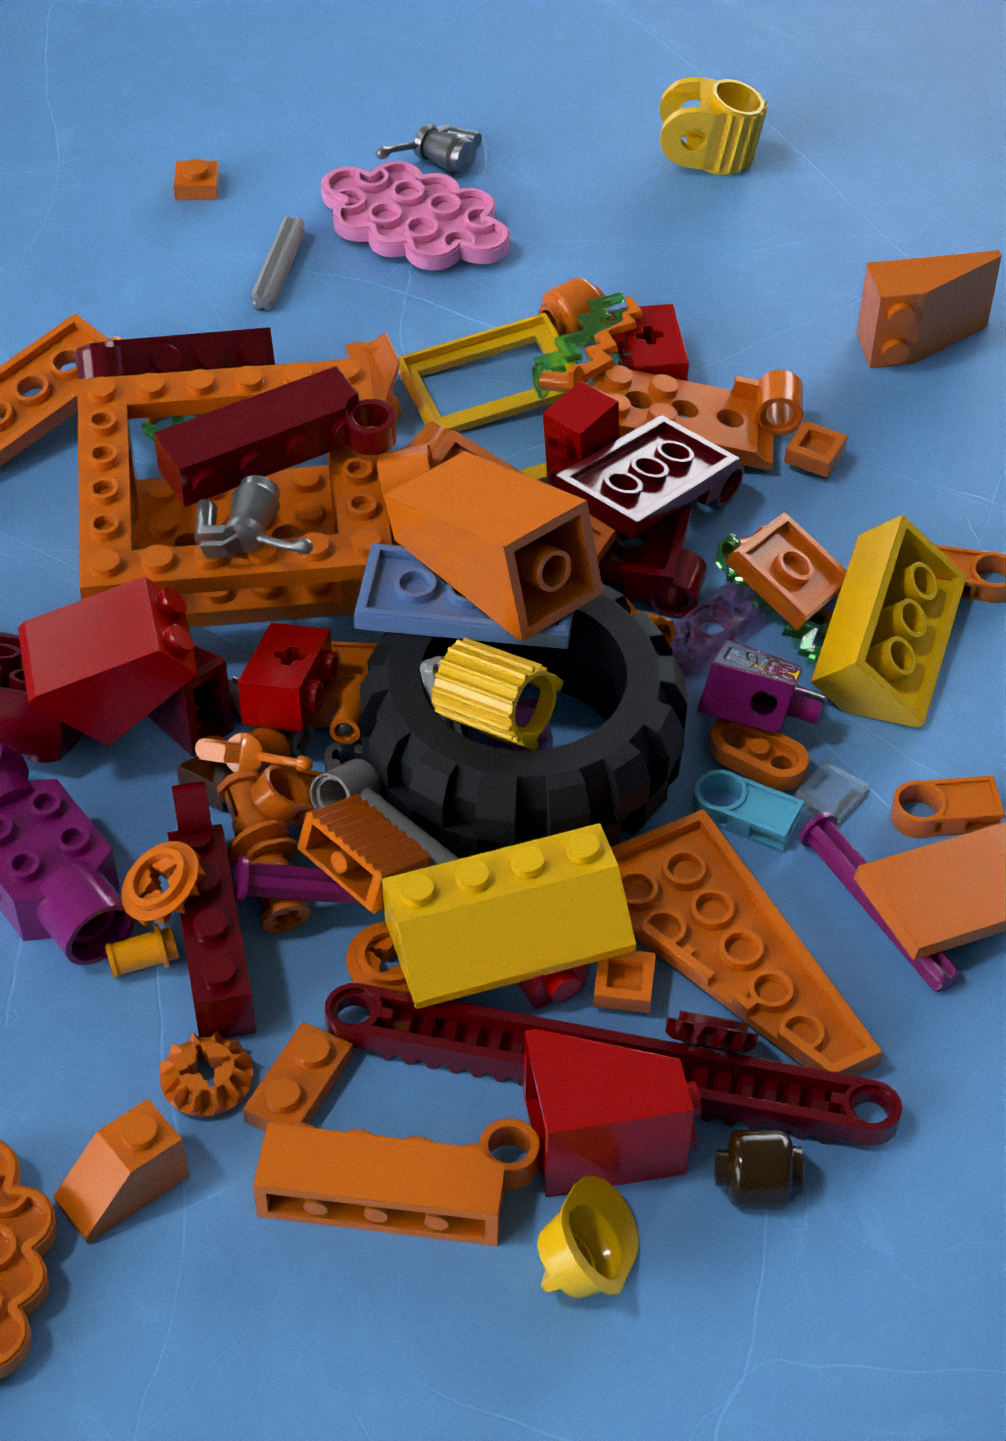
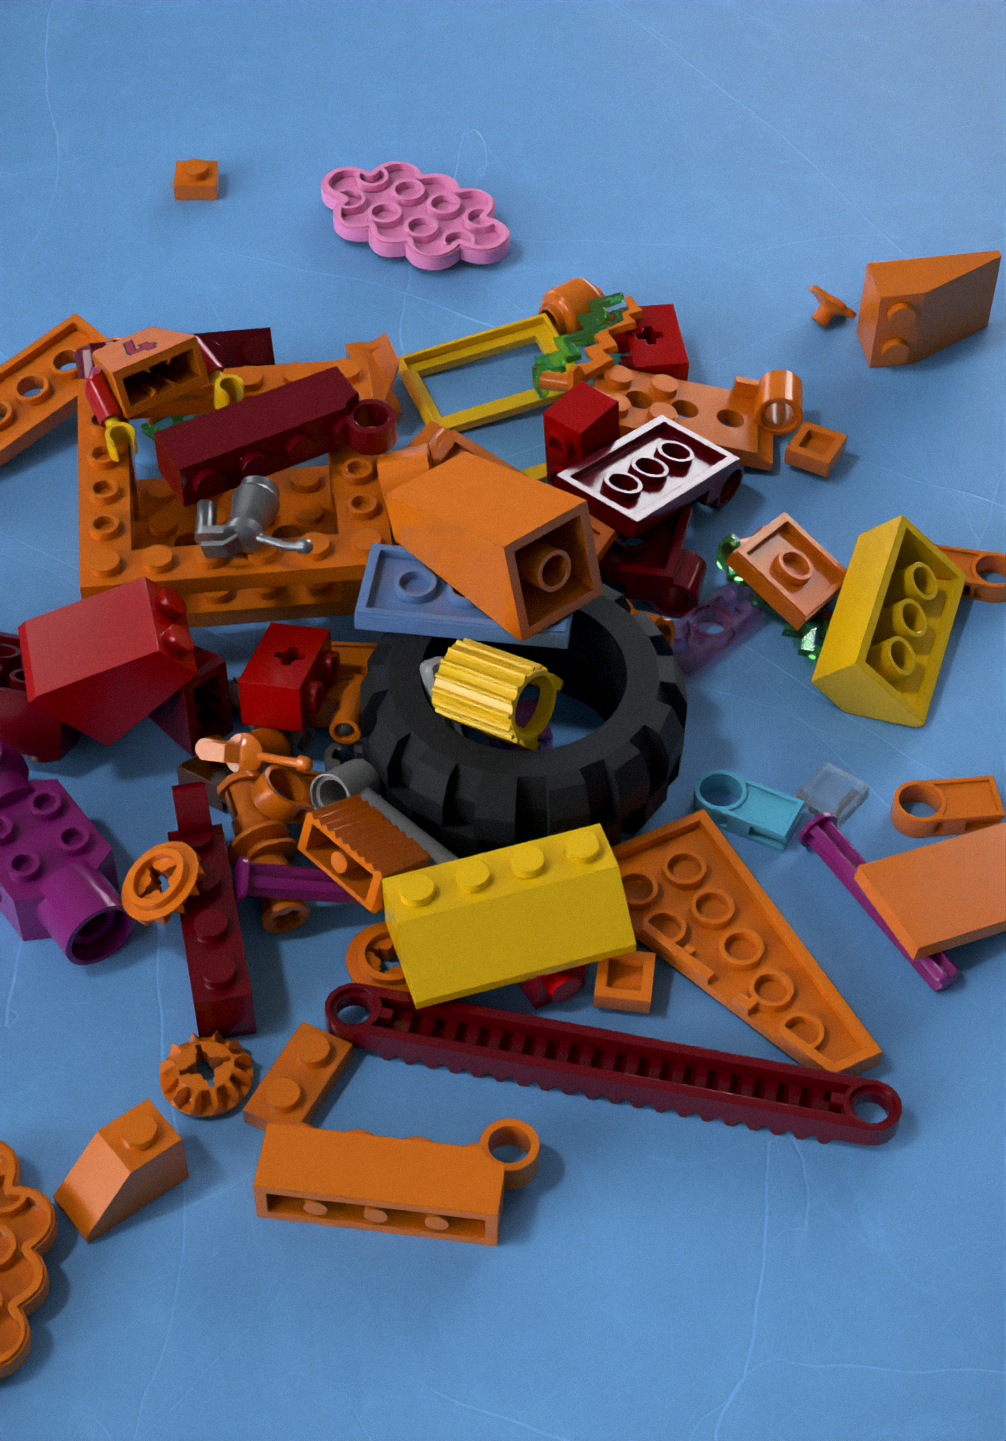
light orange pin [105,924,180,978] -> none
light grey axle [251,216,305,311] -> none
flat silver piece [376,123,482,173] -> none
red slope [523,1029,701,1197] -> none
yellow piece [537,1175,639,1298] -> none
yellow piece [660,77,768,175] -> none
dark red gear [665,1011,759,1053] -> none
magenta torso [697,639,826,733] -> none
orange plate [709,718,809,791] -> none
dark brown head [714,1129,803,1209] -> none
none -> orange torso [85,327,244,462]
none -> orange plant [808,285,857,328]

